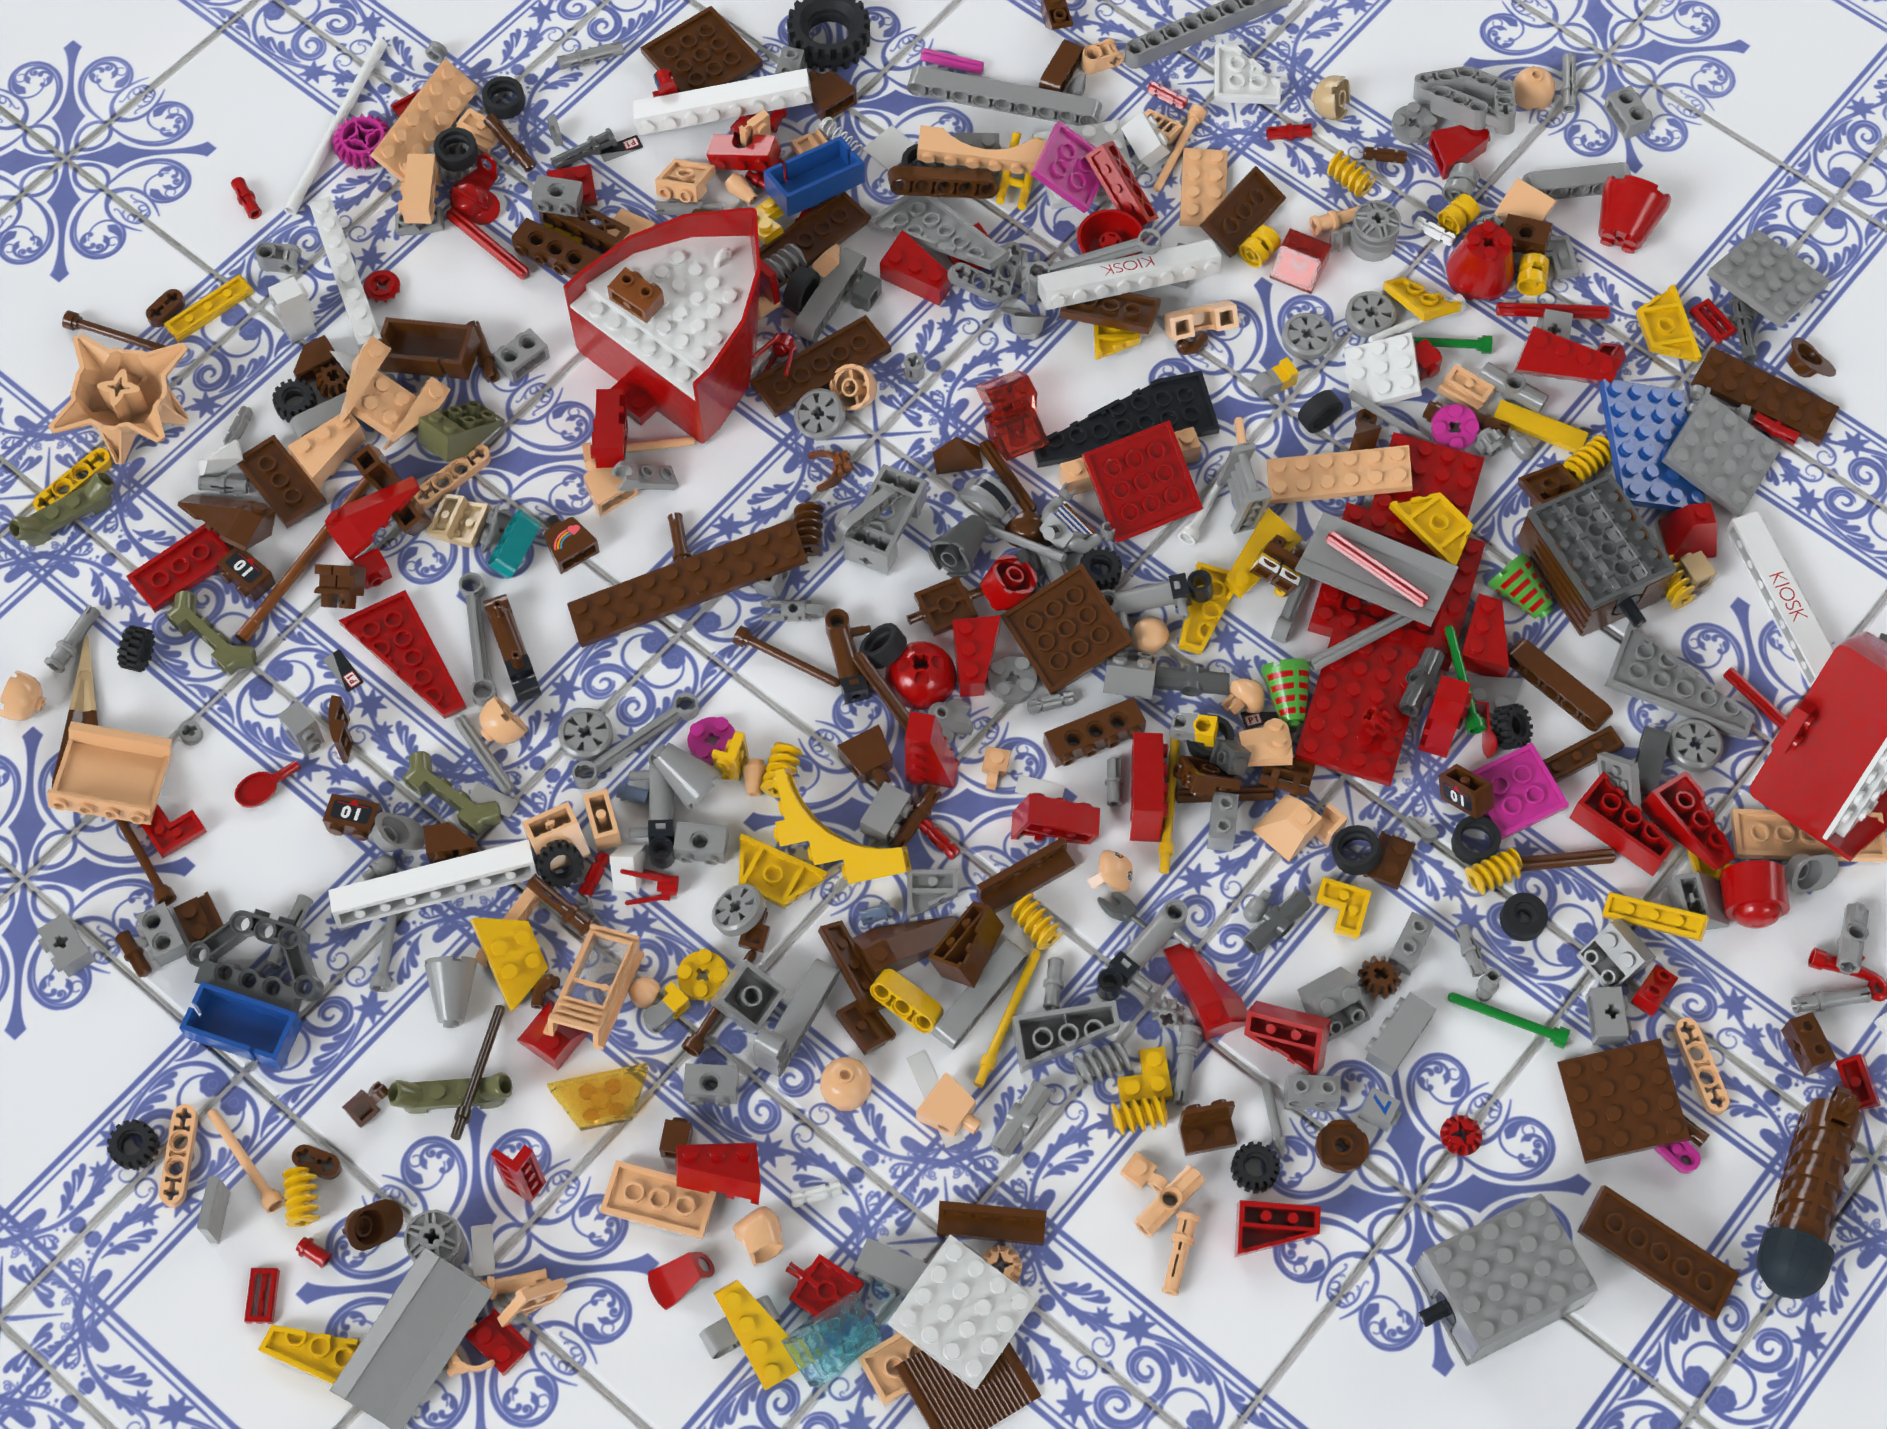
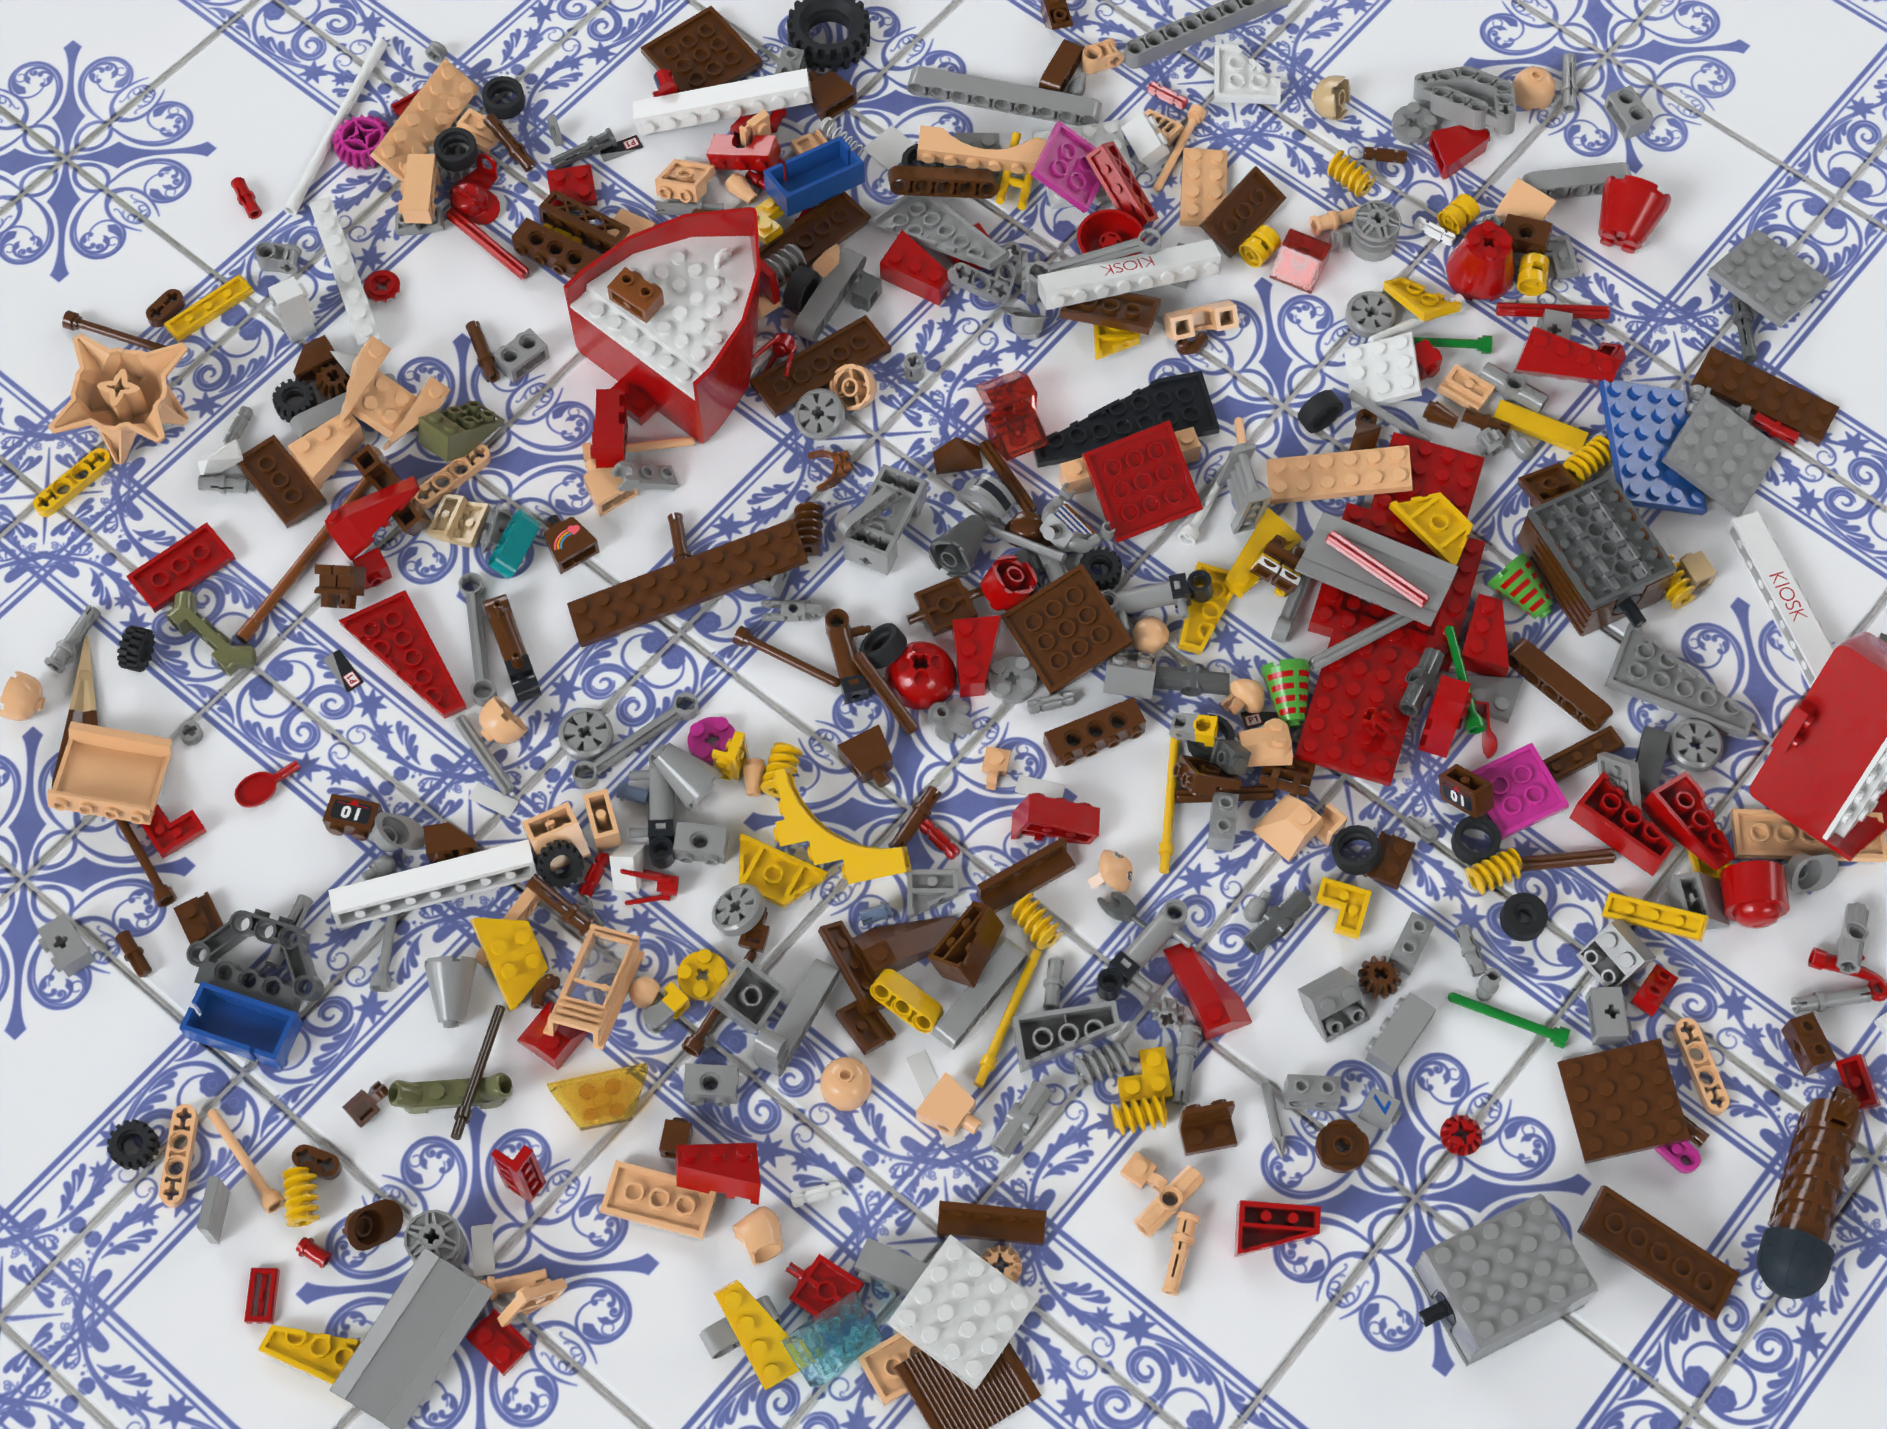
olive plate [9,472,115,546] -> none
light grey brick [135,902,188,967] -> none
reddish brown wedge [178,494,276,551] -> none
reddish brown brick [217,547,276,602] -> none
light grey brick [277,701,325,757] -> none
reddish brown slope [328,695,354,764] -> none
reddish brown piece [379,317,481,380] -> none
olive plate [402,751,502,835] -> none
light nougat helmet [445,1321,495,1377] -> none
light grey brick [532,175,583,217] -> none
light grey pin [557,40,624,70] -> none
red piece [648,1252,715,1310] -> none
light grey brick [860,781,913,845] -> none
red wedge [905,711,959,789] -> none
dark pink axle [921,48,984,74] -> none
light grey axle [1105,757,1124,807] -> none
red wedge [1130,732,1168,842] -> none
black tyre [1230,1141,1280,1194] -> none
red wedge [1244,1001,1331,1075] -> none
leg [1251,357,1299,399] -> none
red pin [1266,123,1312,141] -> none
light grey wheel [1281,313,1333,360] -> none
dark pink plate [1431,404,1479,450] -> none
light grey wheel [1442,163,1480,203] -> none
black tyre [1490,703,1533,750] -> none
yellow wing [1636,284,1702,363] -> none
red slope [1658,502,1717,562] -> none
red tile [1689,298,1738,345] -> none
red axle [1723,667,1788,729] -> none
reddish brown piece [1786,337,1836,378] -> none

